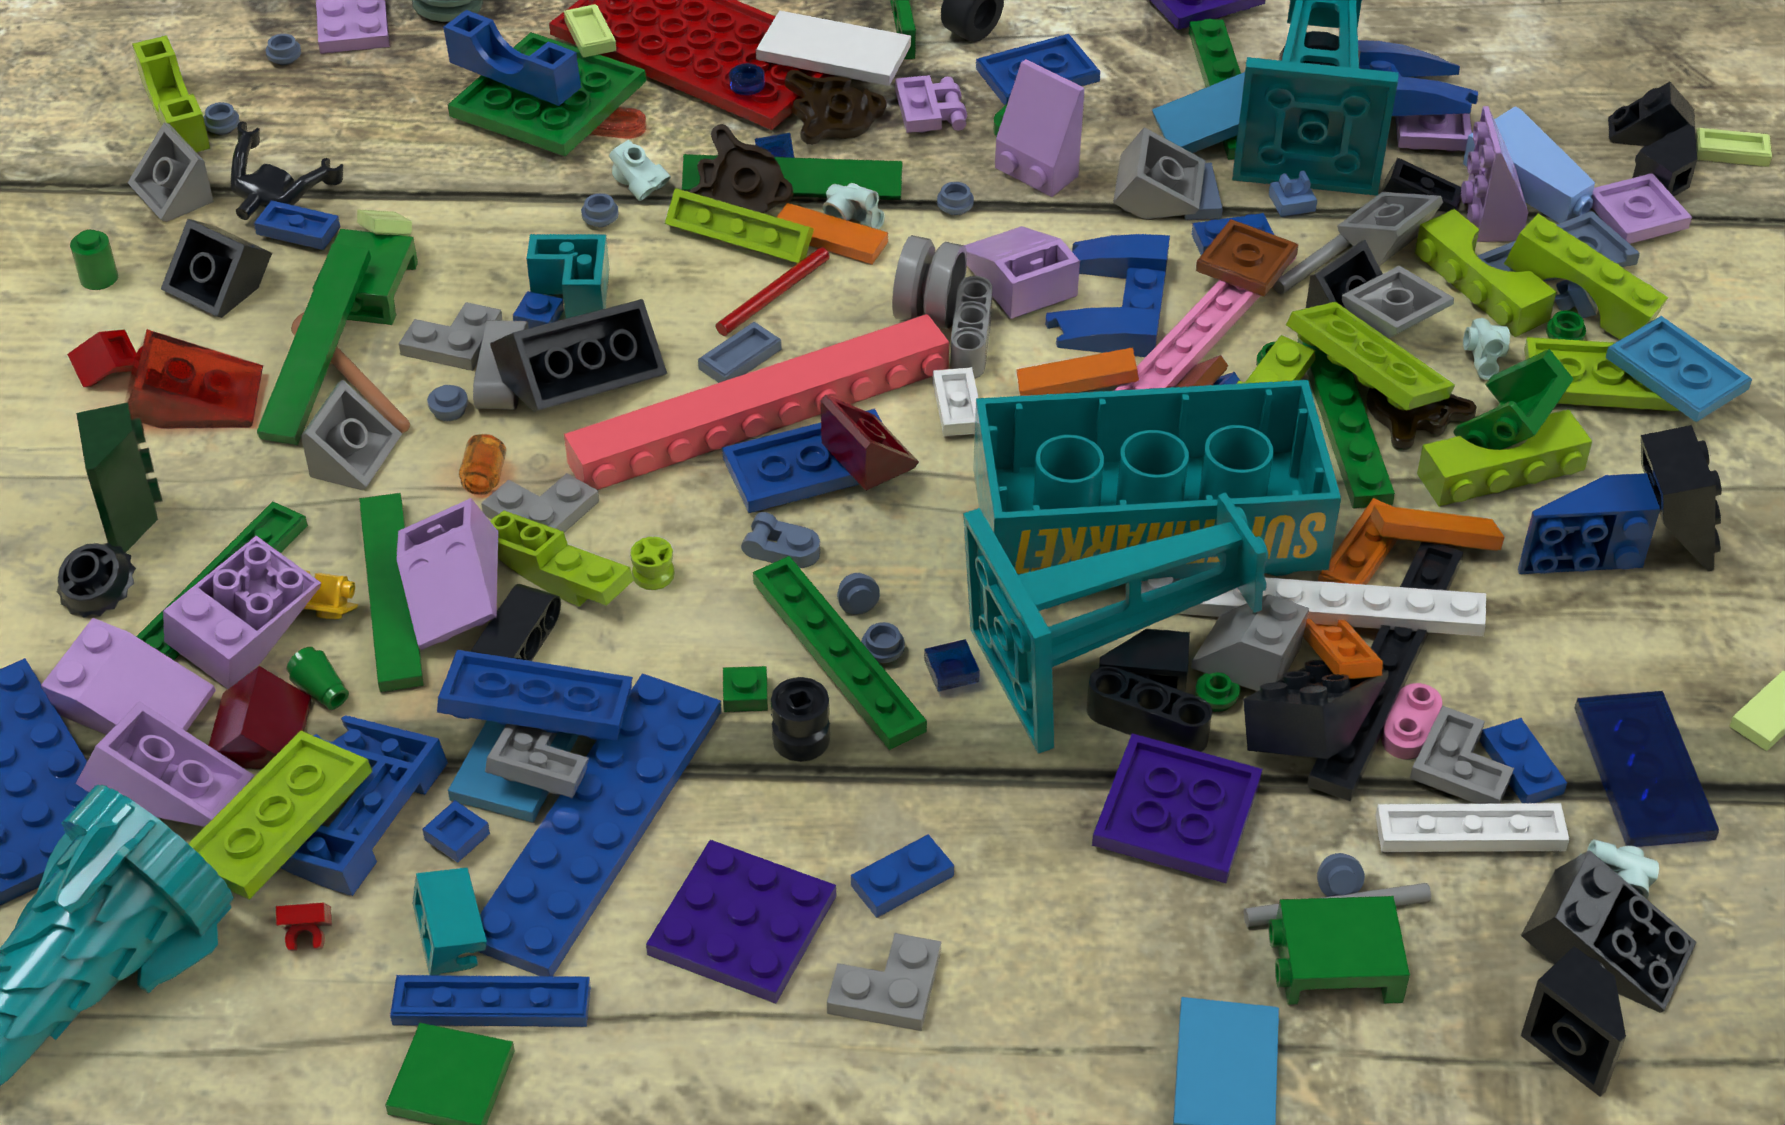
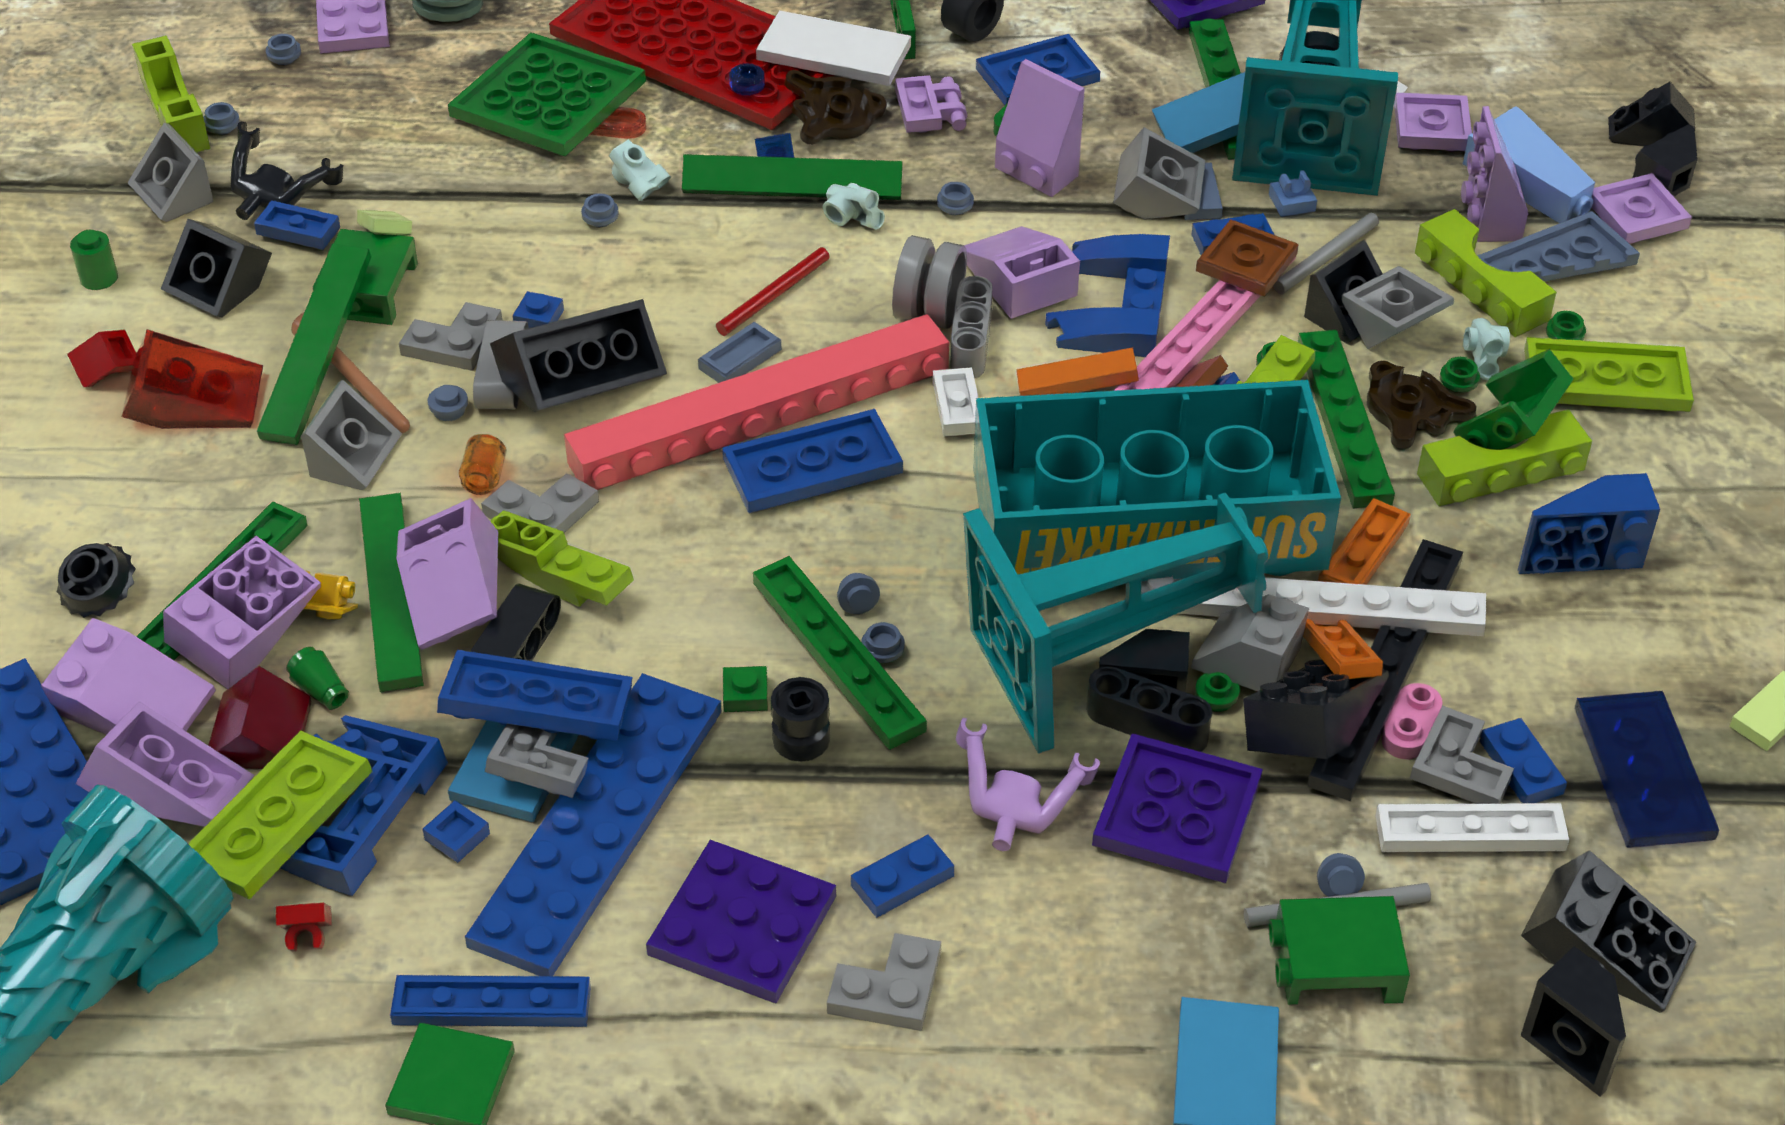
dark green slope [76,402,163,553] -> none
teal hinge [412,867,487,975] -> none
blue arch [443,10,581,106] -> none
teal brick [526,234,610,319] -> none
yellowish green tile [564,4,617,58] -> none
lime wheel [630,537,675,590] -> none
lime plate [664,188,814,263] -> none
dark brown tile [689,124,794,214] -> none
sand blue plate [741,512,820,568] -> none
orange tile [777,203,888,264] -> none
dark red slope [821,395,919,491] -> none
clear blue plate [924,639,980,692] -> none
lime plate [1286,302,1455,410] -> none
light grey slope [1337,192,1443,266] -> none
blue wedge [1358,40,1478,116] -> none
orange tile [1370,504,1505,551] -> none
black slope [1381,158,1461,212] -> none
lime arch [1504,213,1668,340] -> none
medium blue tile [1555,280,1597,318] -> none
light aqua plate [1579,840,1659,899] -> none
dark azure tile [1605,316,1752,422] -> none
black slope [1641,425,1722,571] -> none
yellowish green tile [1695,128,1772,167] -> none
none -> lavender piece [956,718,1100,851]
none -> green plate [1440,357,1480,393]

